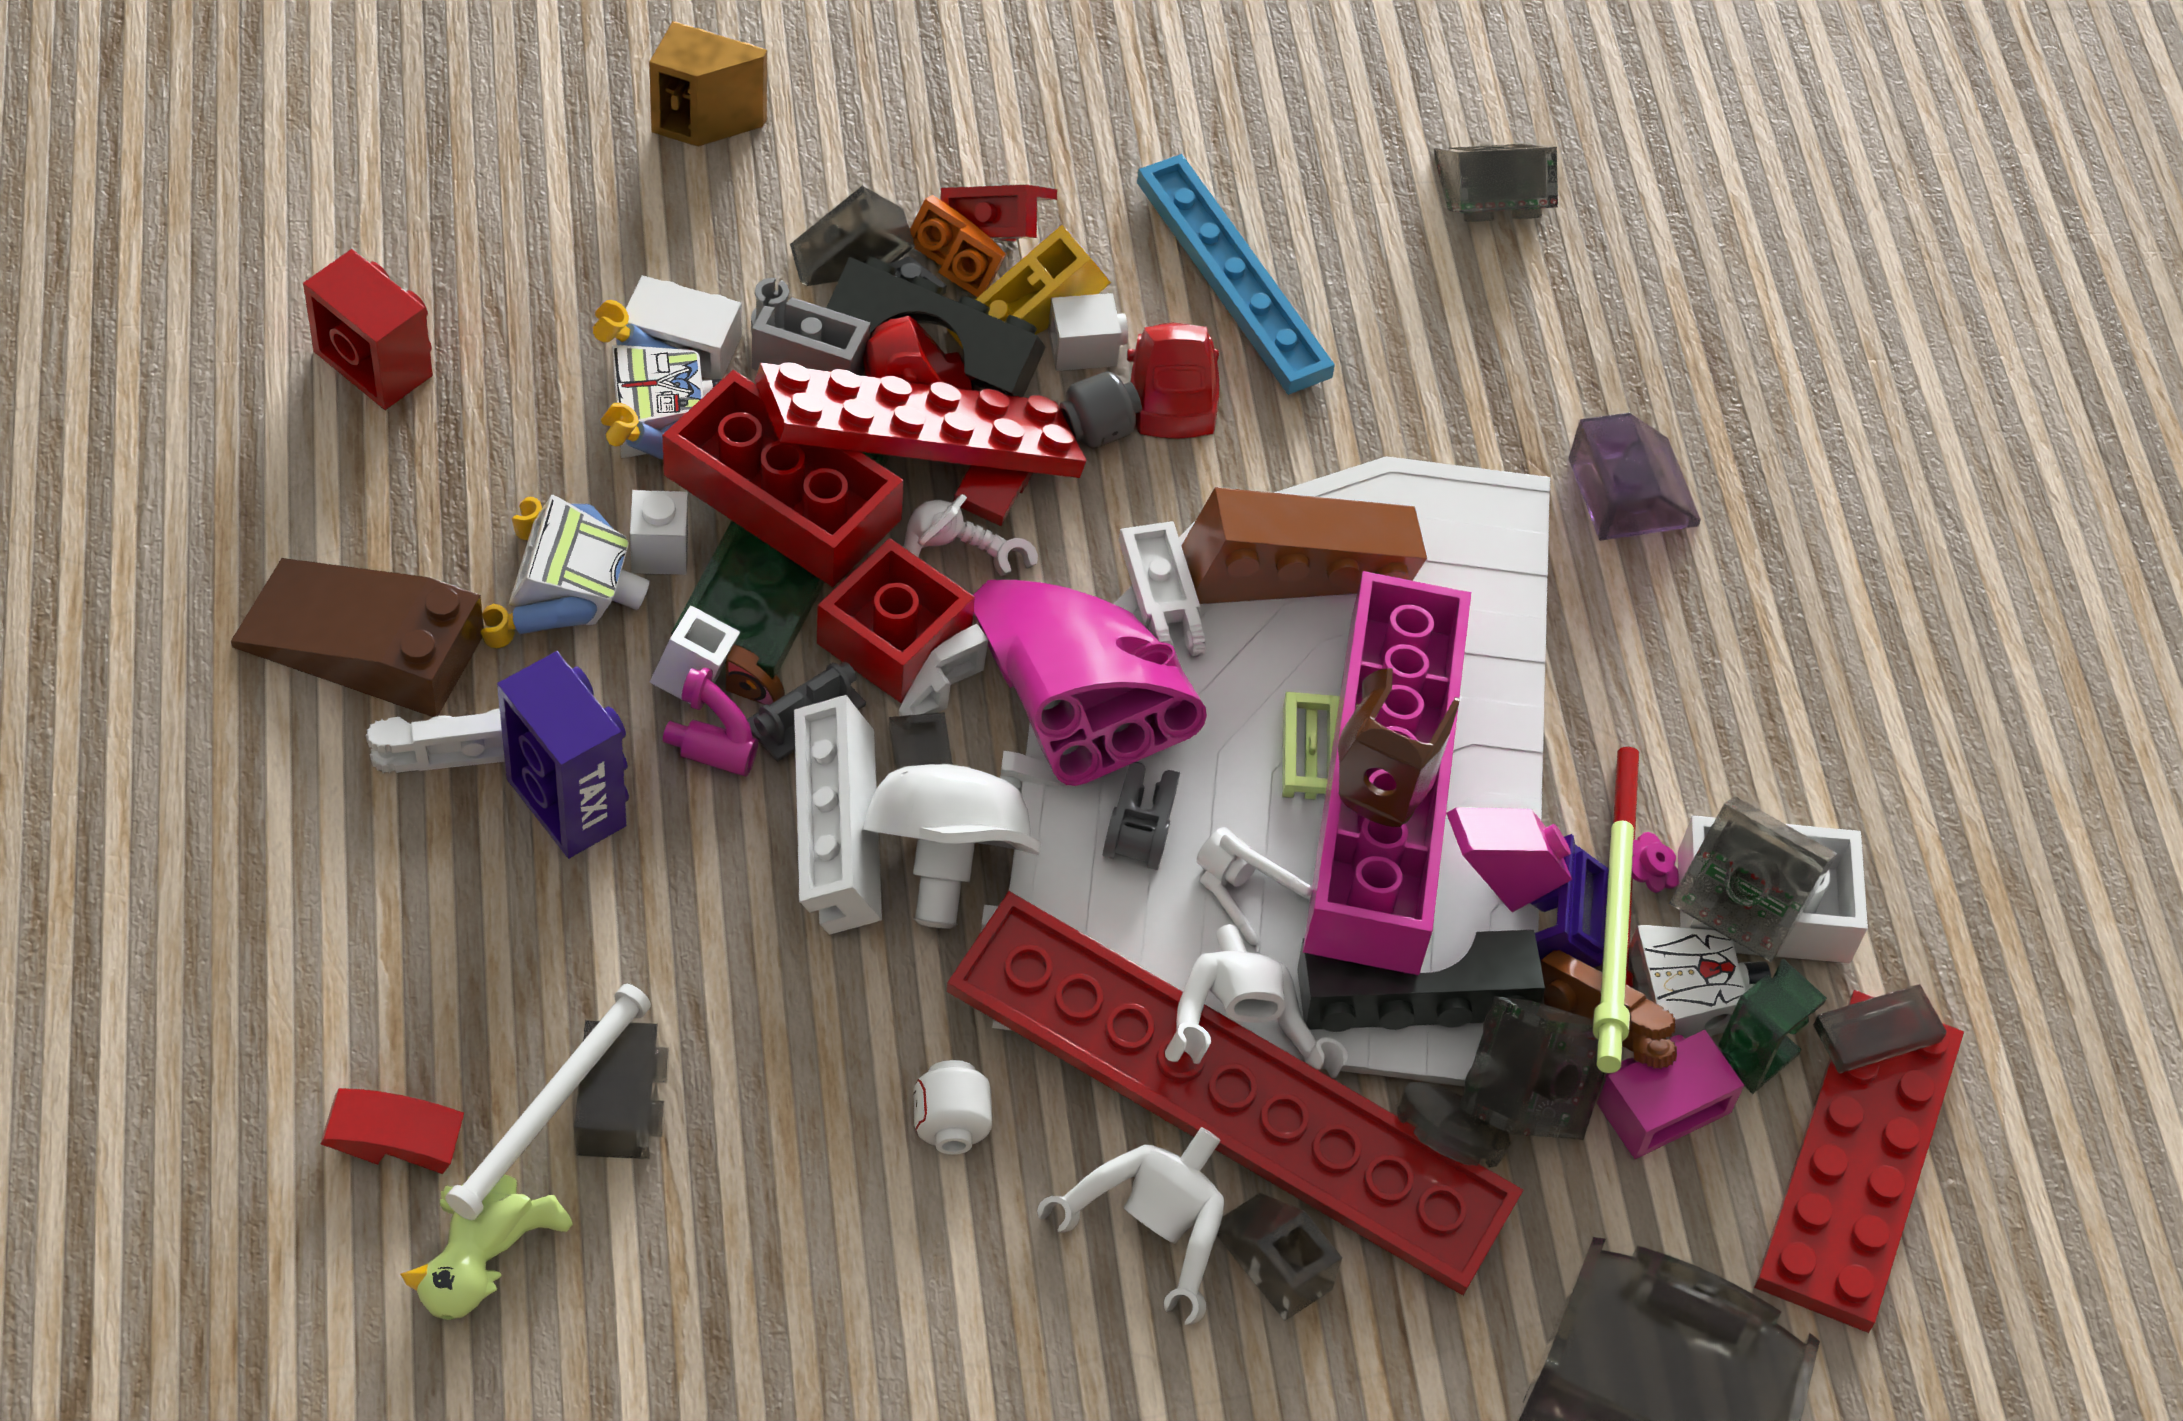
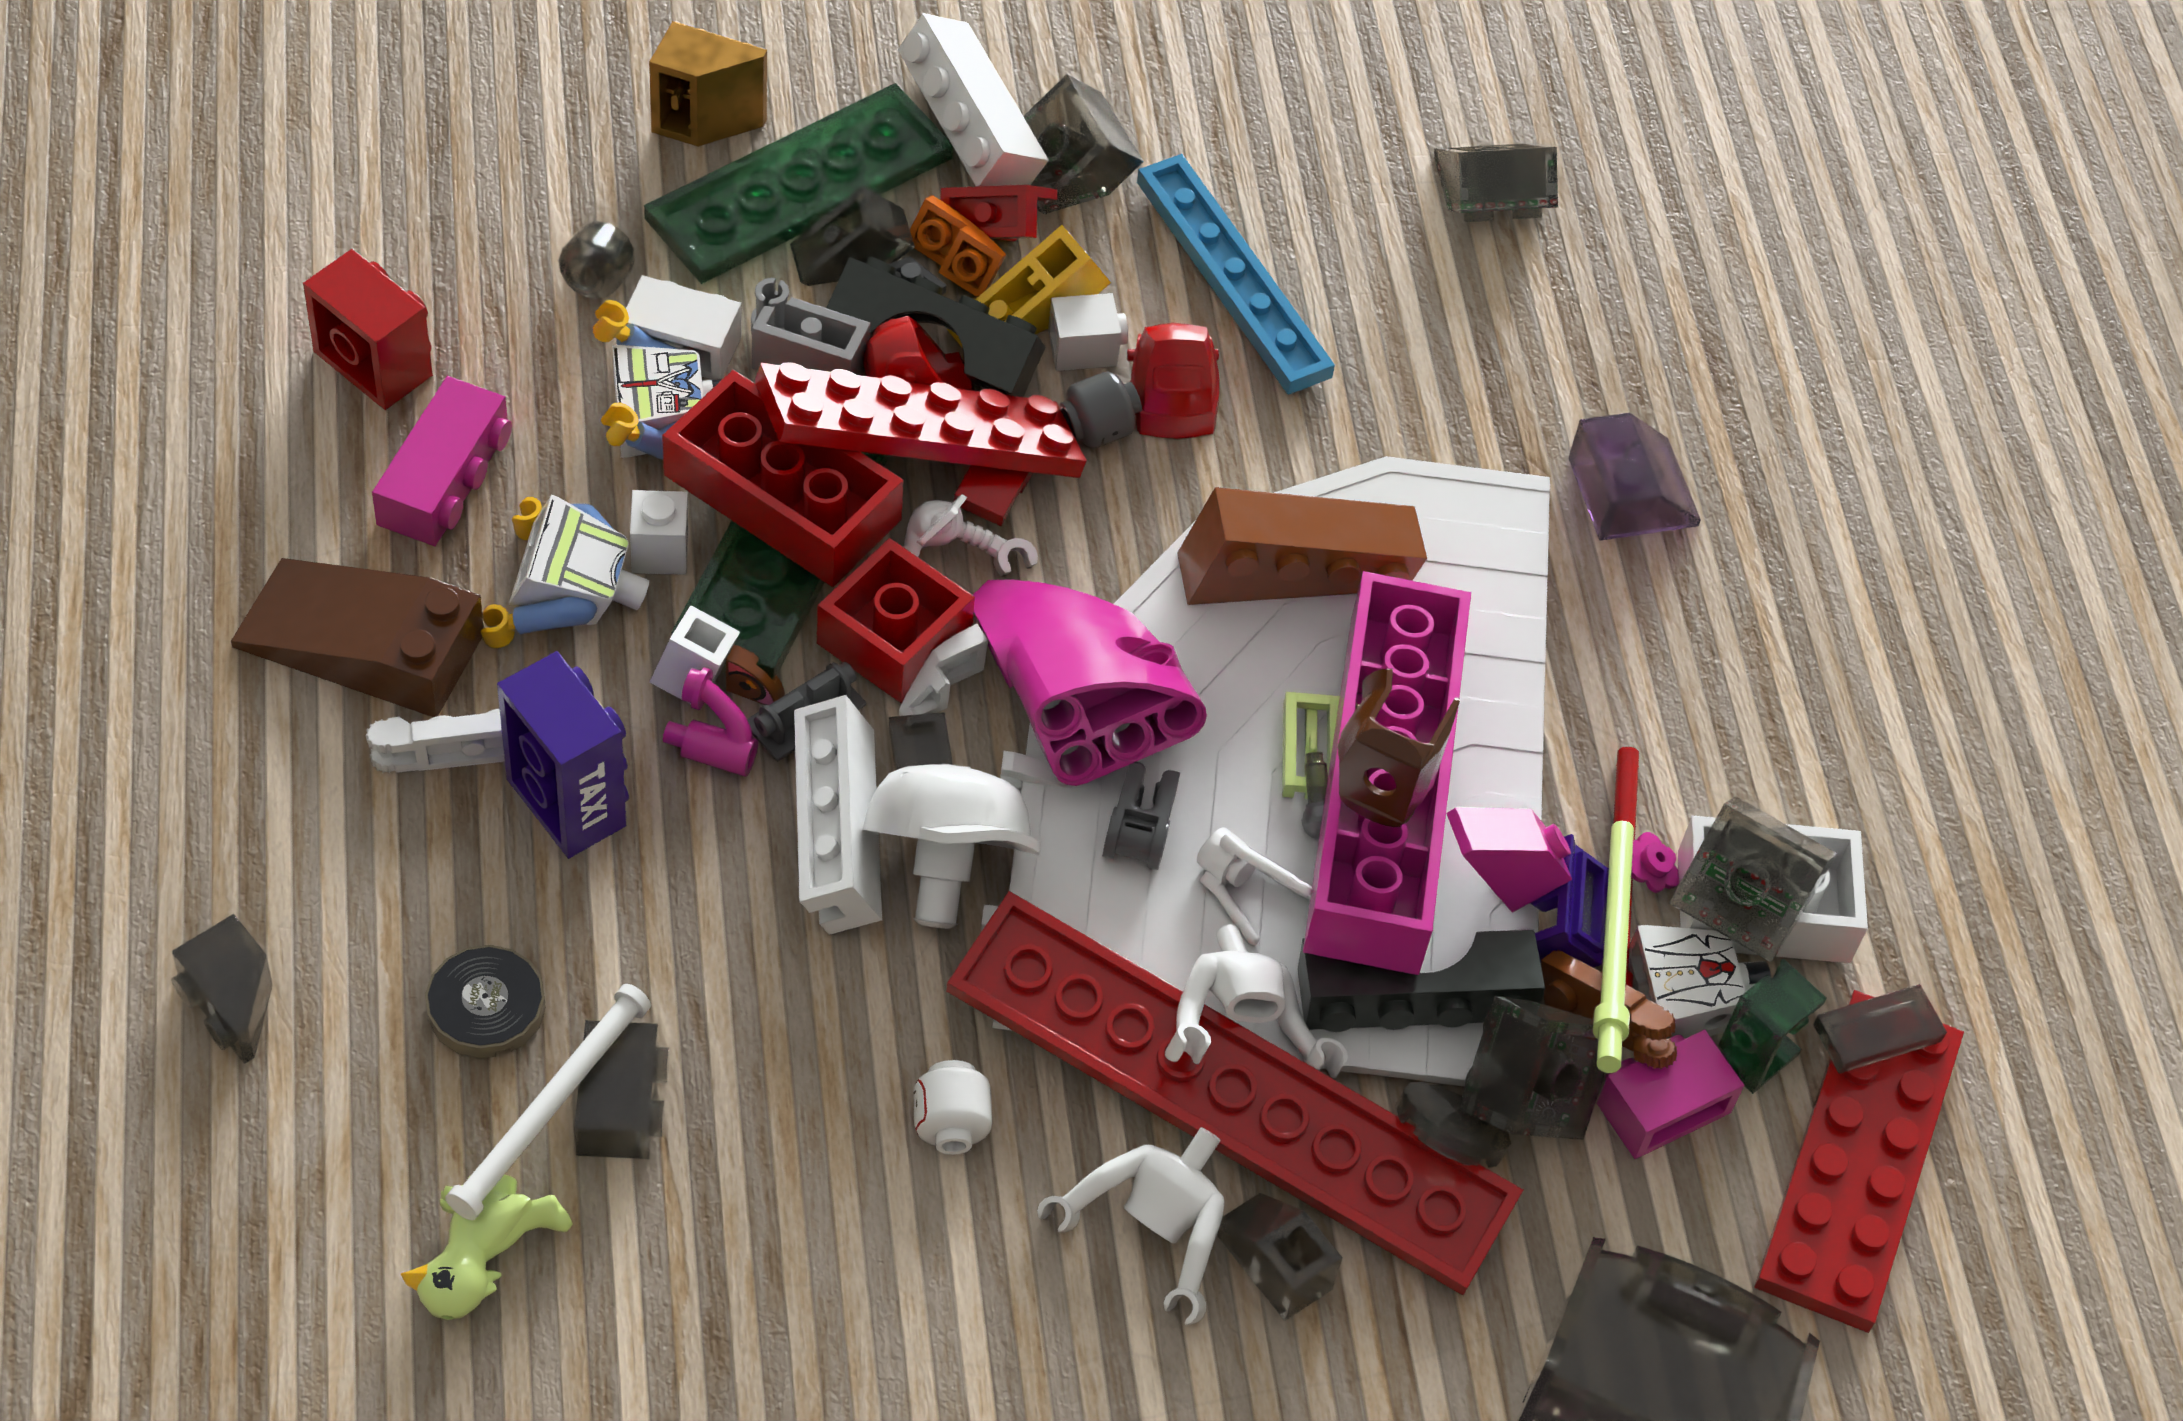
red slope [320,1088,464,1174] -> none
white hinge [1119,521,1206,657] -> none
none -> clear smoke slope [171,914,273,1064]
none -> dark pink brick [372,375,512,547]
none -> black tile [425,945,546,1059]
none -> clear smoke head [558,221,635,299]
none -> clear green plate [644,83,953,284]
none -> white brick [898,13,1049,186]
none -> clear smoke slope [1023,74,1144,214]
none -> clear smoke piece [1301,752,1328,839]

